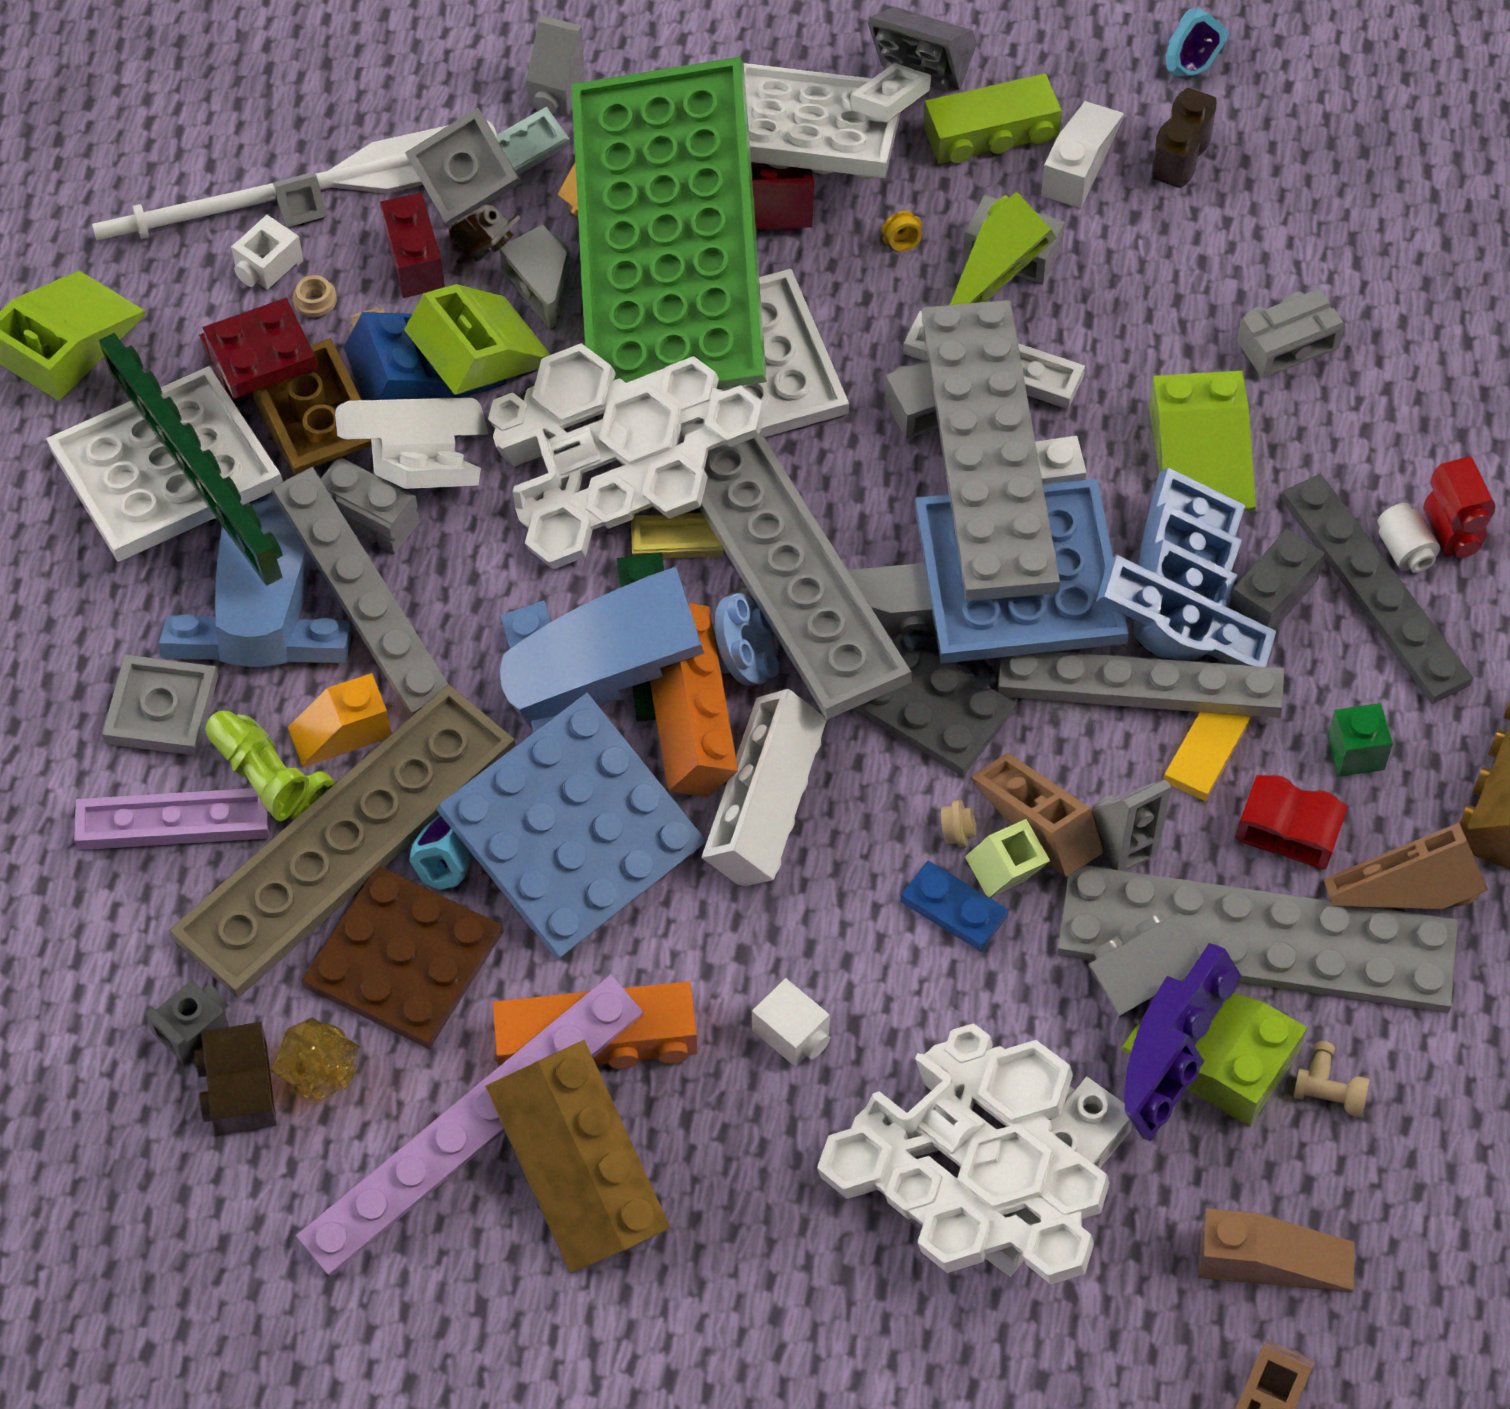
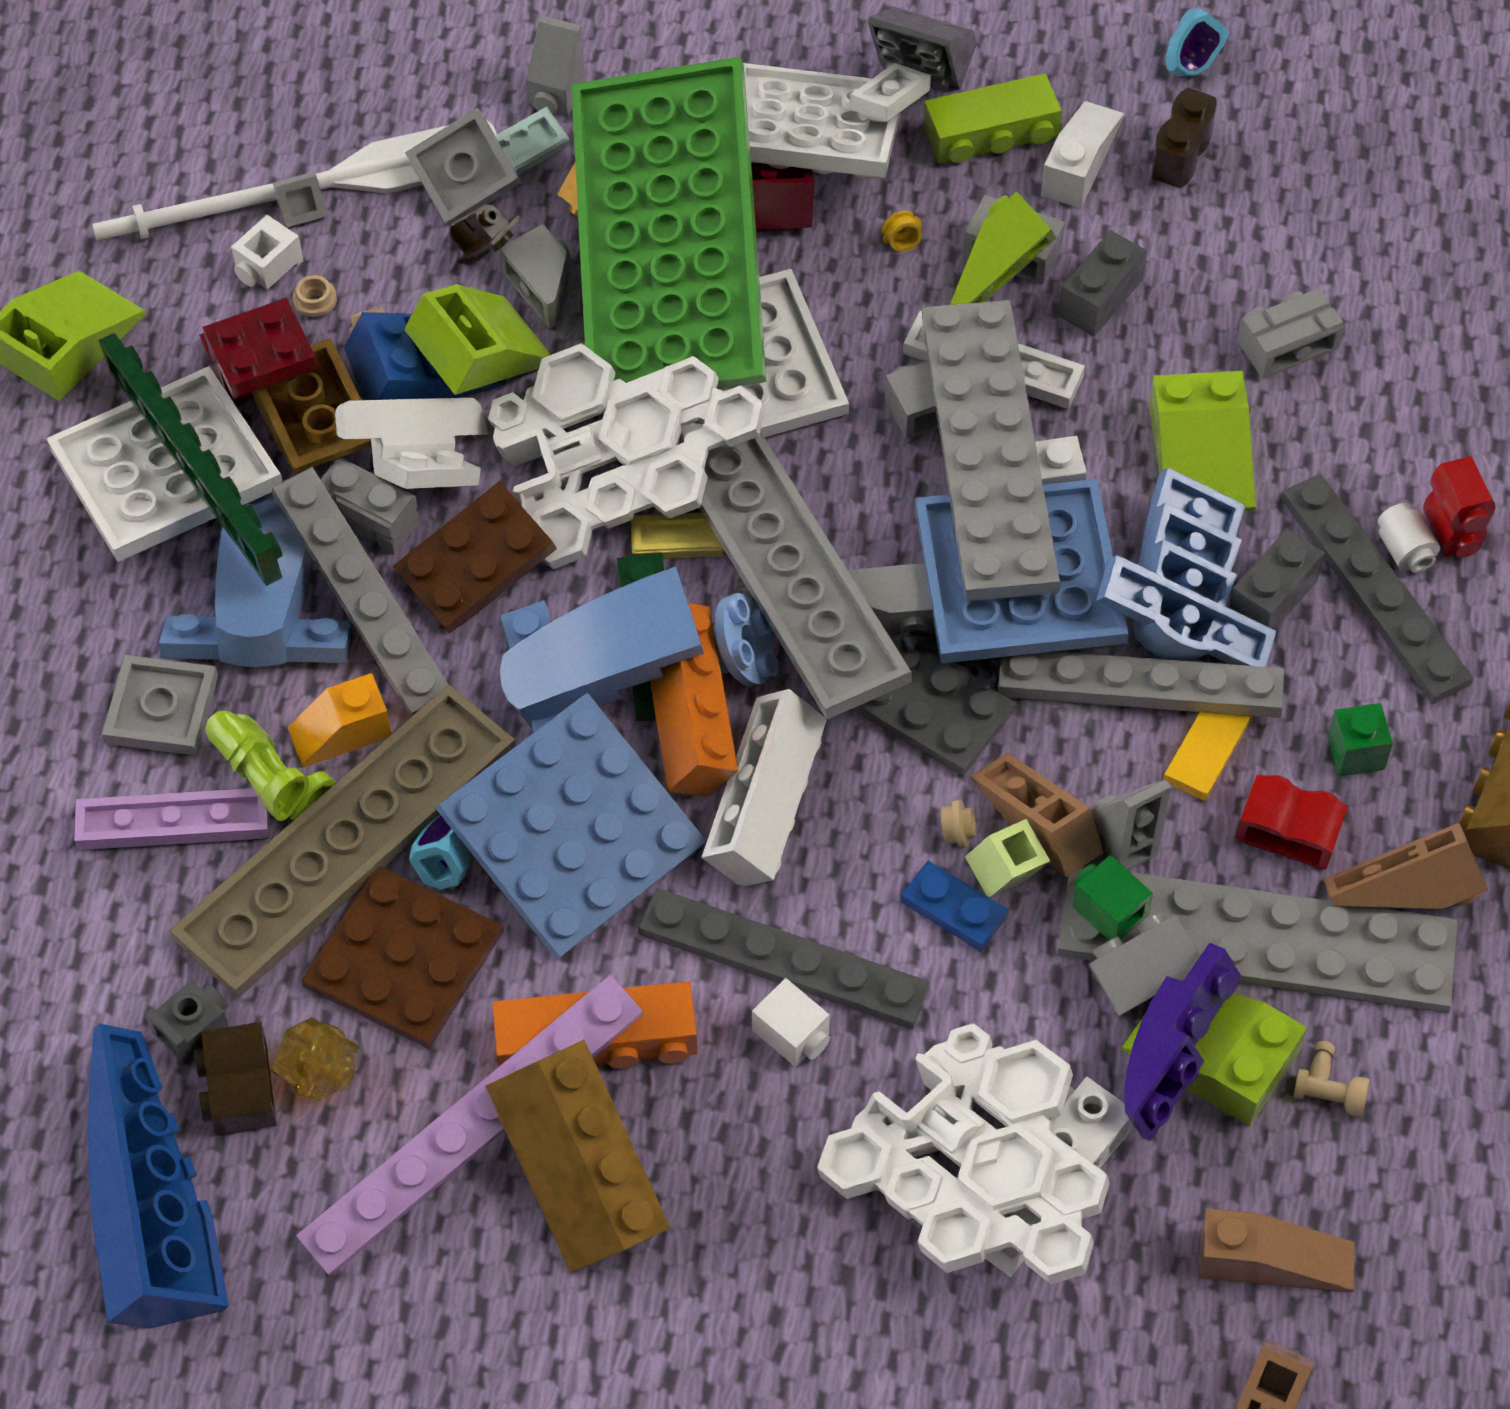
dark red brick [380,192,445,298] -> none
none -> blue wedge [88,1023,229,1329]
none -> reddish brown plate [393,481,557,633]
none -> dark grey plate [638,888,930,1030]
none -> dark grey brick [1058,230,1147,337]
none -> green brick [1073,855,1153,941]

